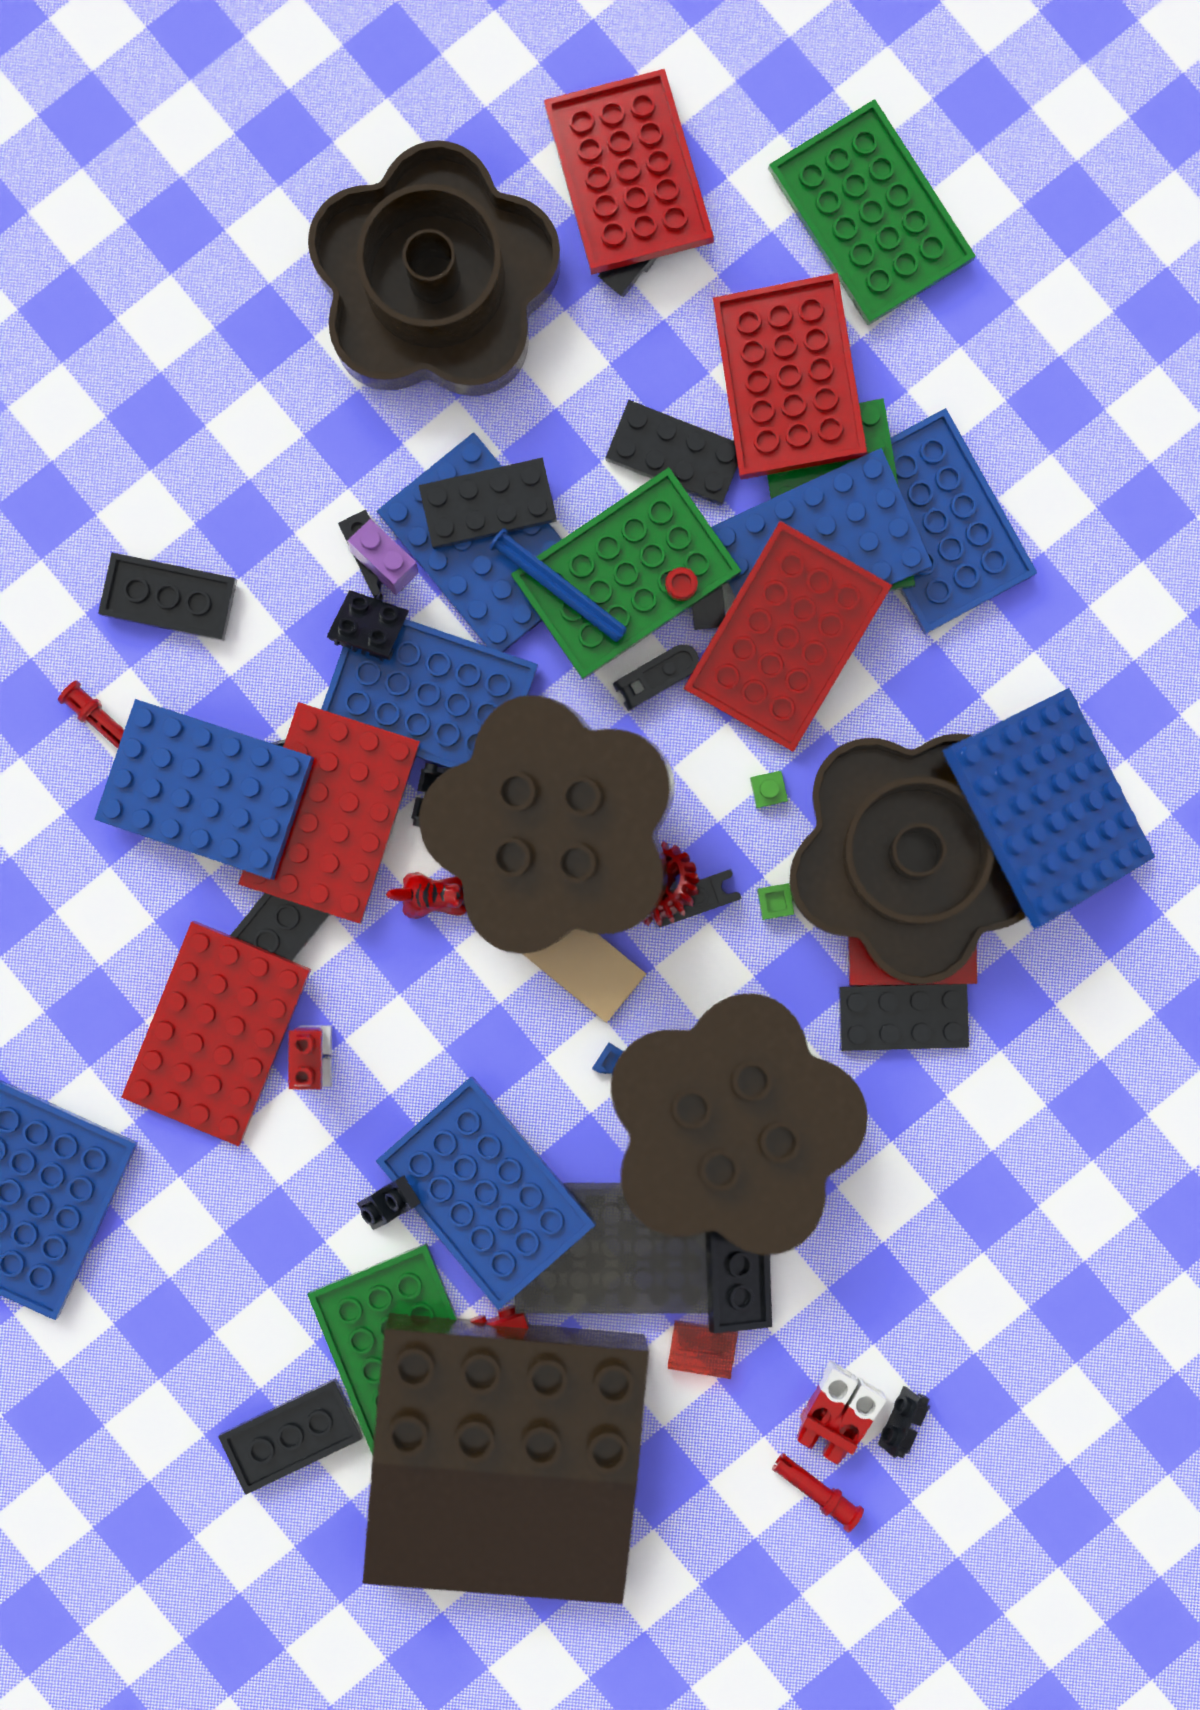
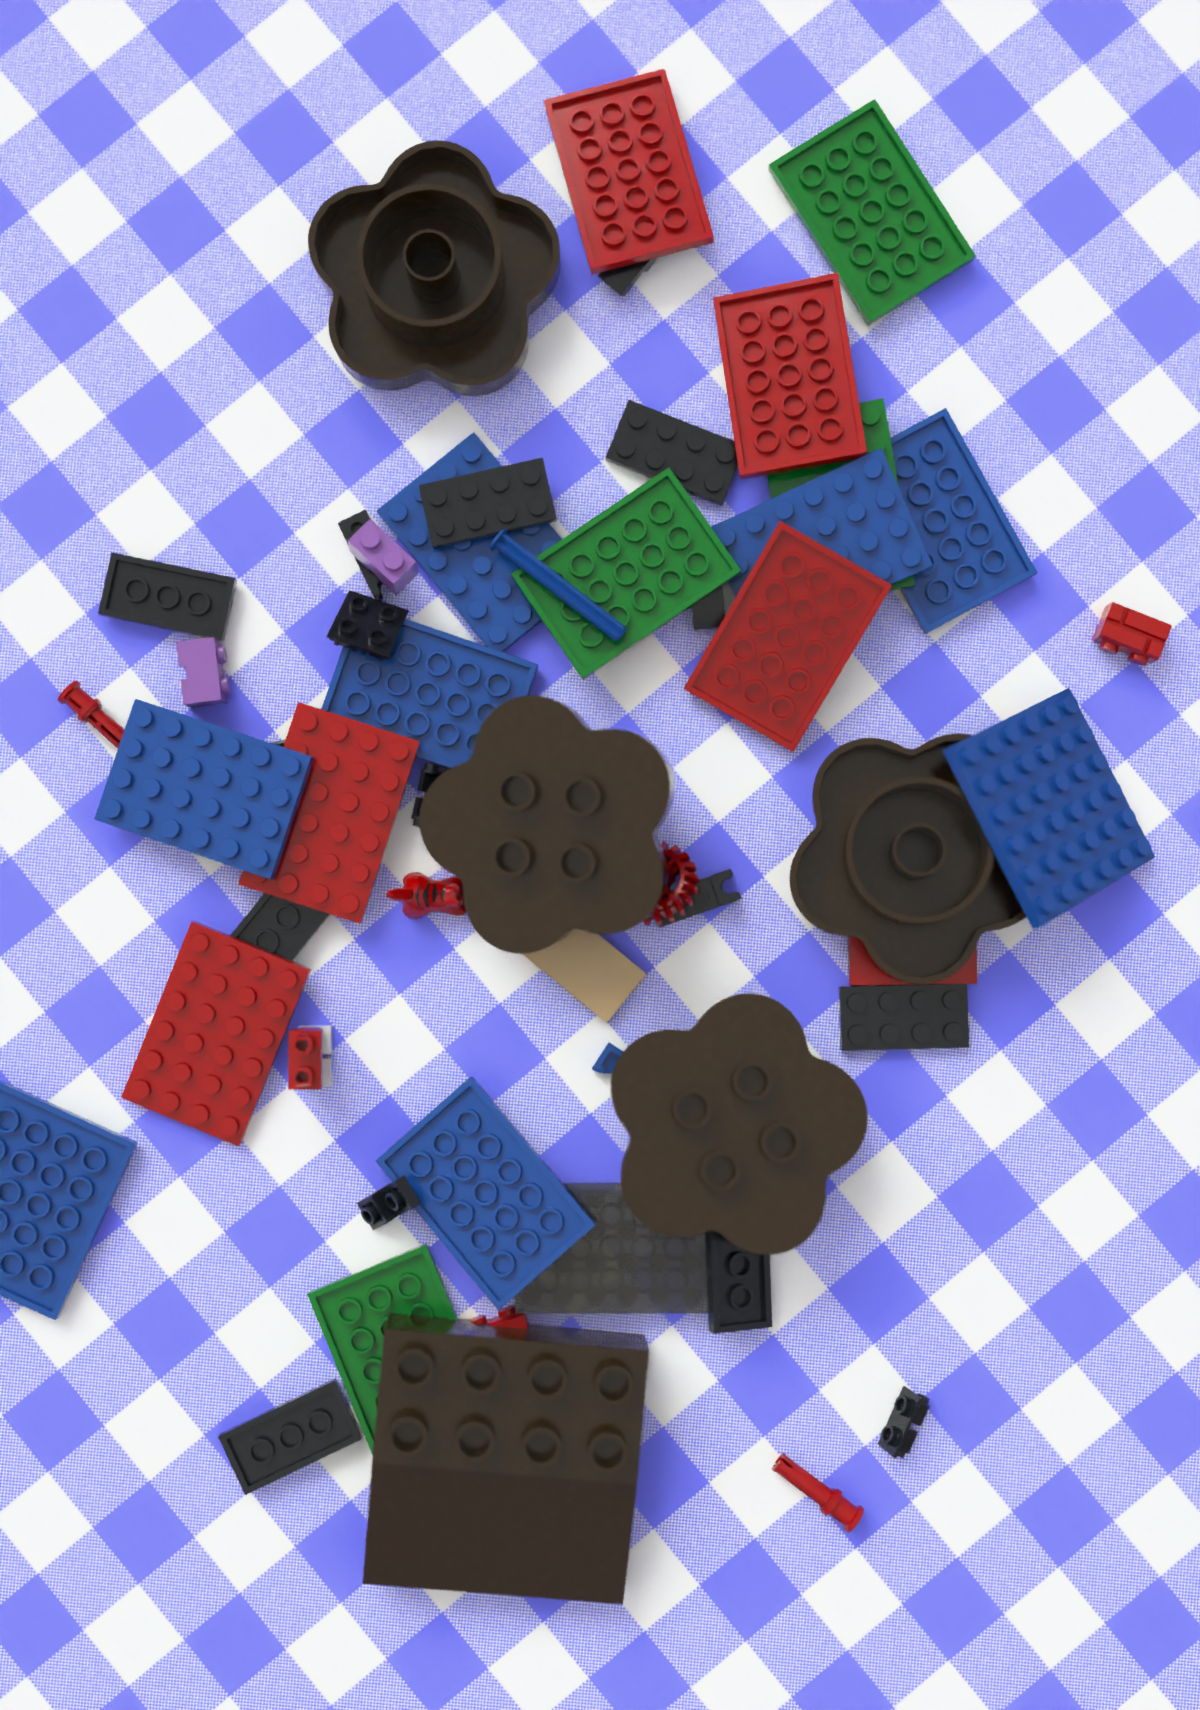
black plate [612,644,699,711] -> none
red tile [665,567,698,601] -> none
clear red plate [667,1320,738,1379] -> none
bright green plate [749,770,788,809] -> none
bright green plate [757,883,795,920] -> none
hips [796,1360,887,1465] -> none
none -> medium lavender brick [176,637,231,708]
none -> red brick [1092,602,1172,666]

